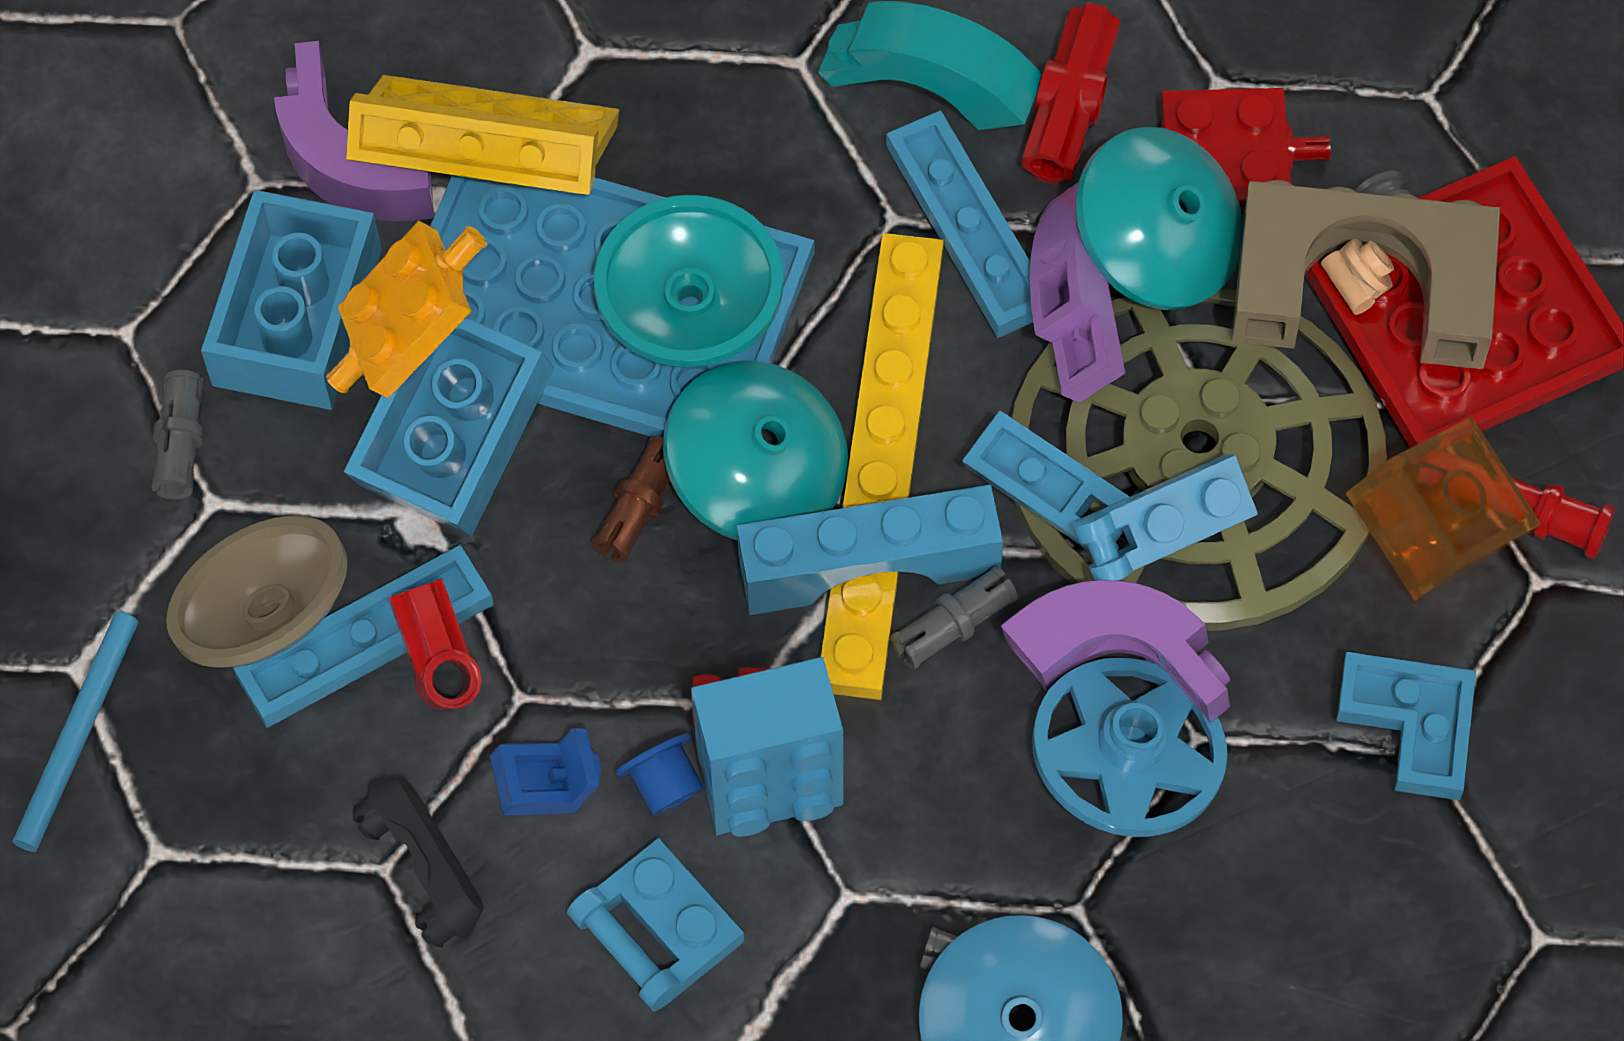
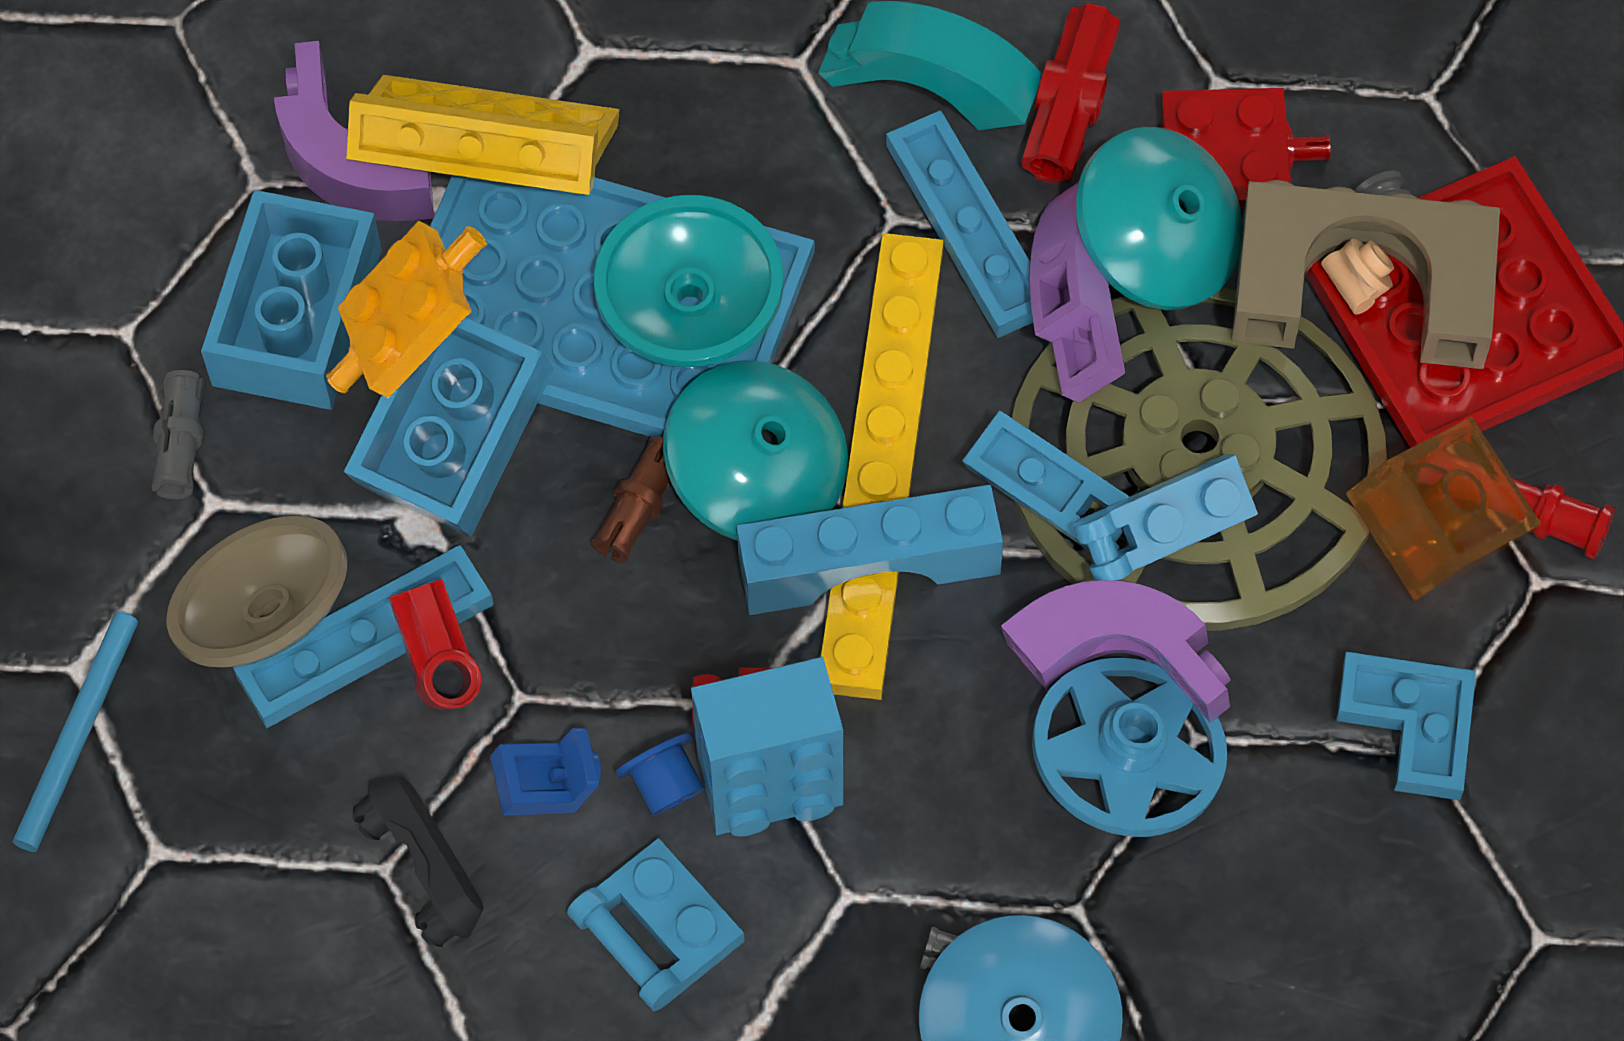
dark grey pin [890,566,1018,670] -> none

